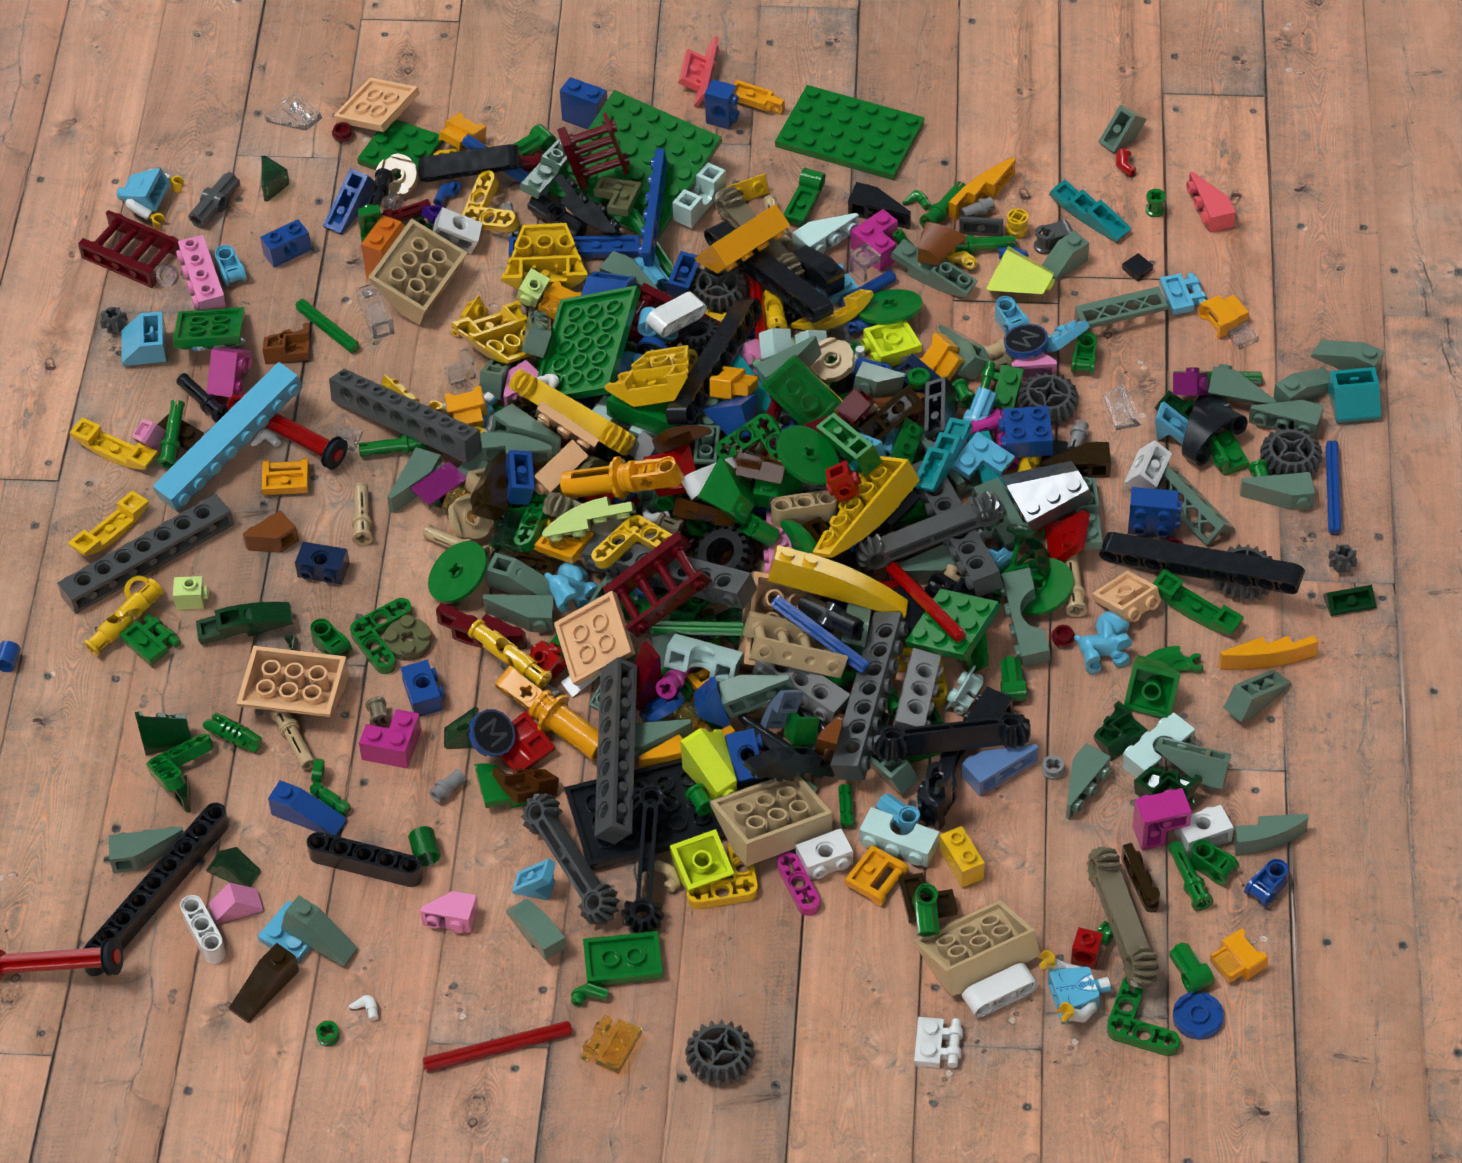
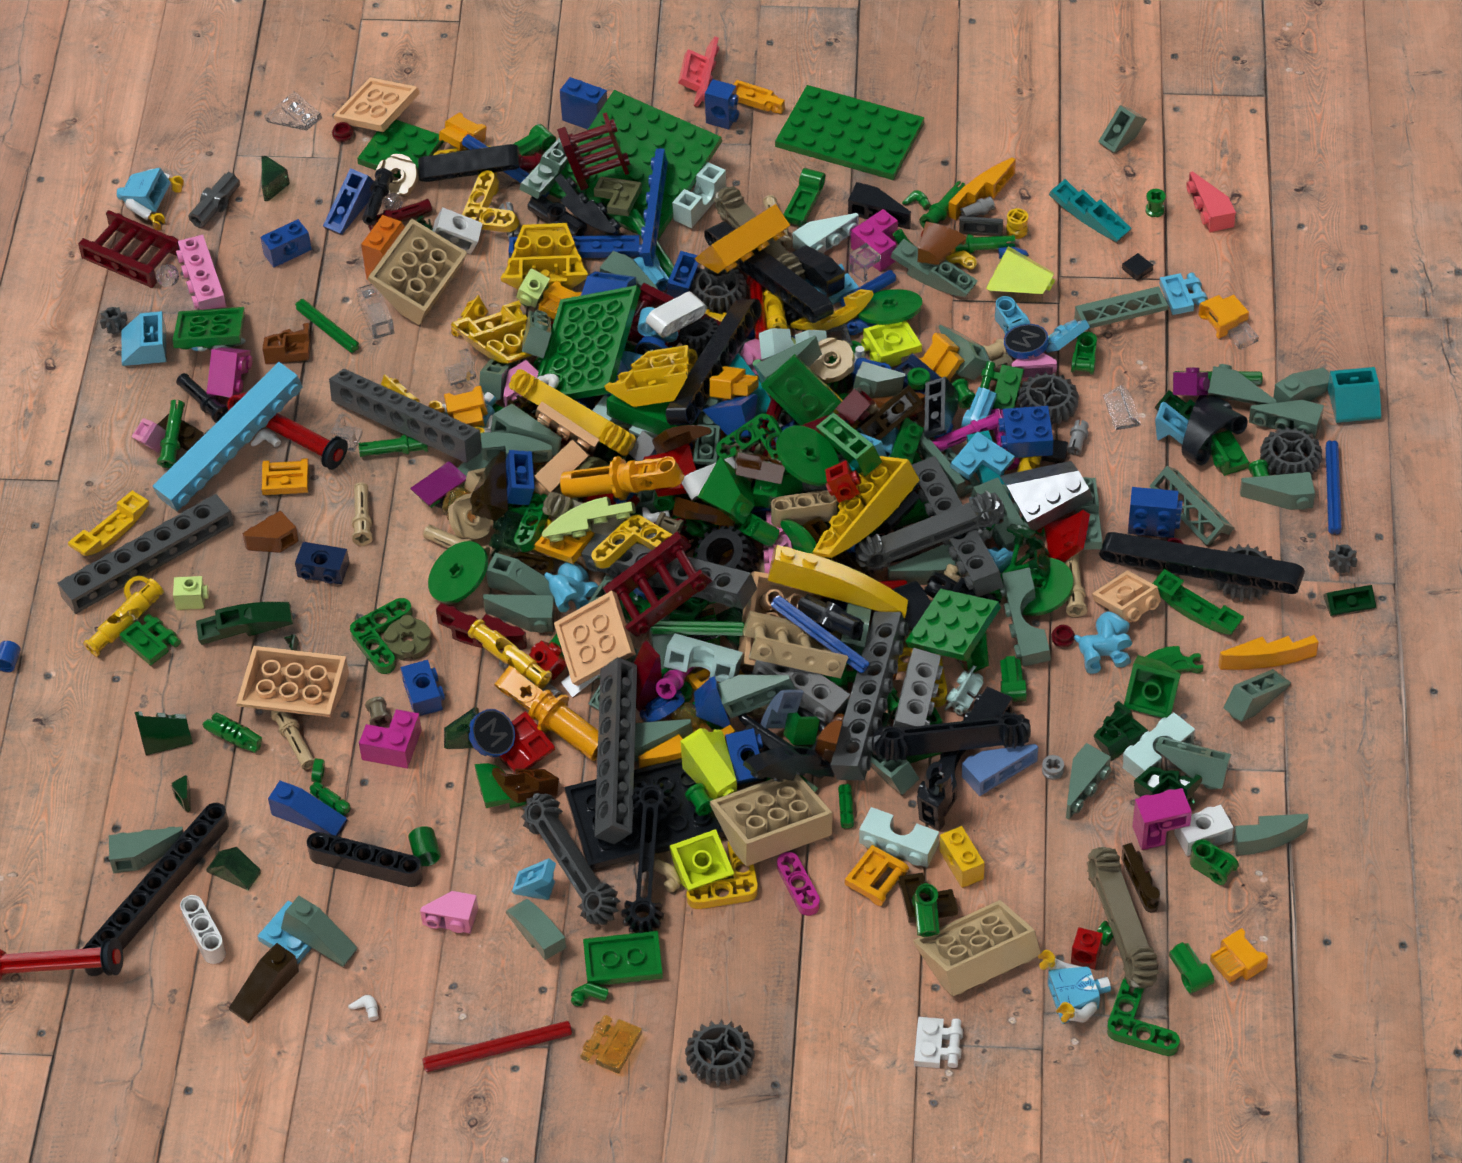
yellow slope [69,417,158,470] -> none
green beam [146,734,214,791] -> none
bright pink slope [209,882,263,925] -> none
medium azure piece [215,245,247,287] -> none
green piece [310,618,352,656] -> none
green bush [316,1021,340,1047] -> none
green plate [357,204,381,242] -> none
sand green slope [387,447,443,513] -> none
dark purple plate [421,205,444,224] -> none
light grey pin [429,769,466,803] -> none
blue arm [433,181,461,206] -> none
yellow hinge [726,173,769,202] -> none
white brick [796,828,853,880] -> none
medium azure piece [875,793,921,835] -> none
red axle [886,562,966,642] -> none
teal slope [914,417,973,492] -> none
white beam [962,963,1038,1018] -> none
dark grey piece [1034,220,1073,254] -> none
sand green slope [1042,230,1089,281] -> none
dark brown slope [1042,441,1111,478] -> none
red arm [1116,148,1136,177] -> none
white brick [1124,440,1172,489] -> none
green pin [1168,841,1213,911] -> none
blue tile [1172,992,1224,1040] -> none
blue piece [1244,859,1288,907] -> none
sand green slope [1311,340,1384,375] -> none

